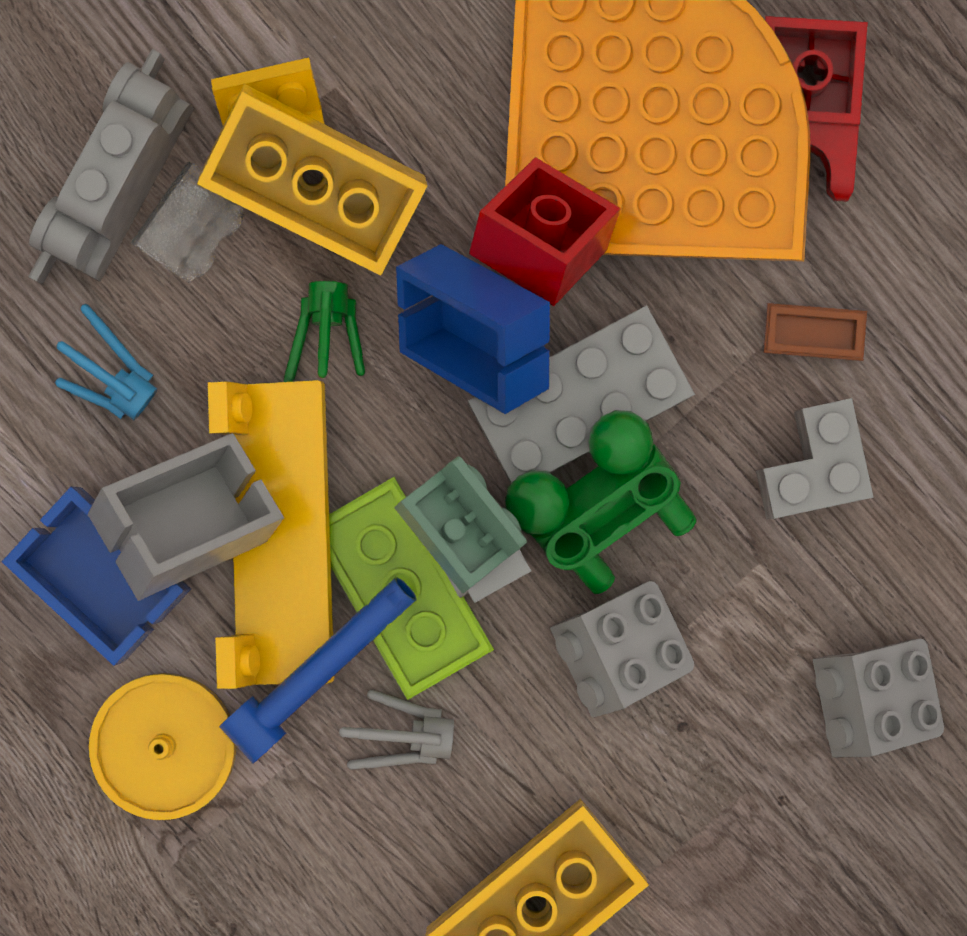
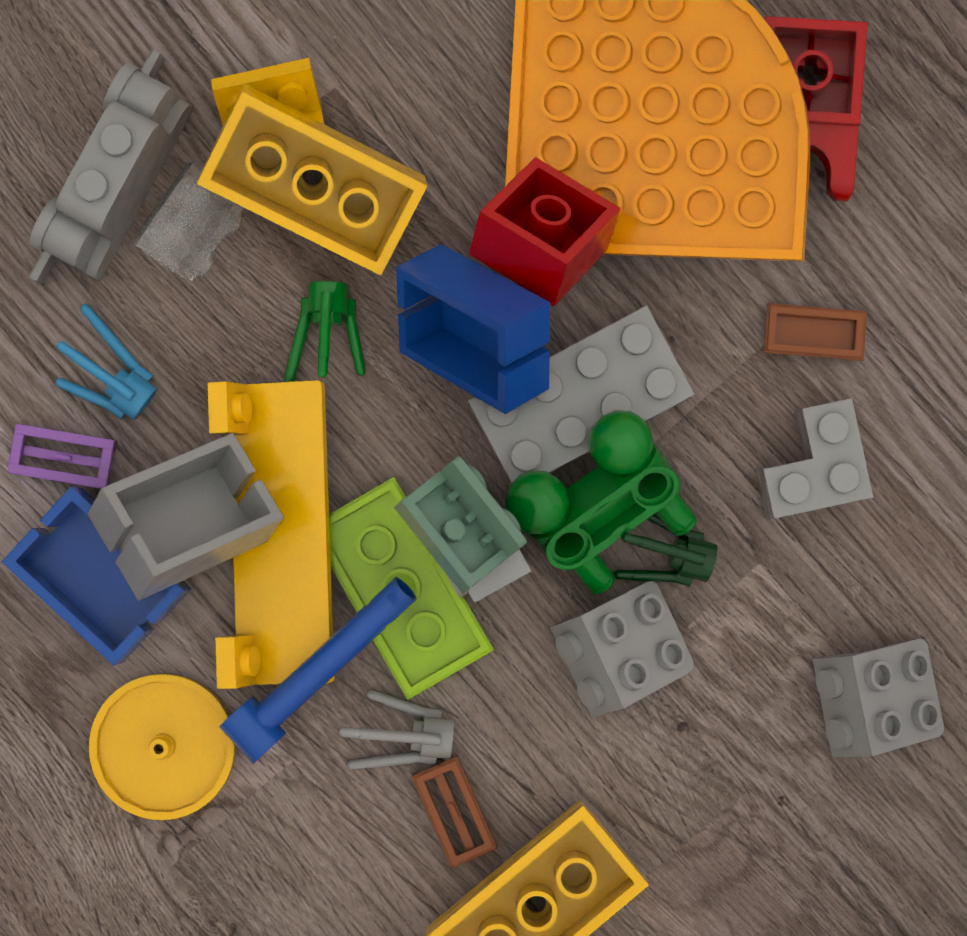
none -> medium lavender tile [7,424,117,489]
none -> dark orange tile [411,755,497,869]
none -> dark green plant [614,513,717,587]

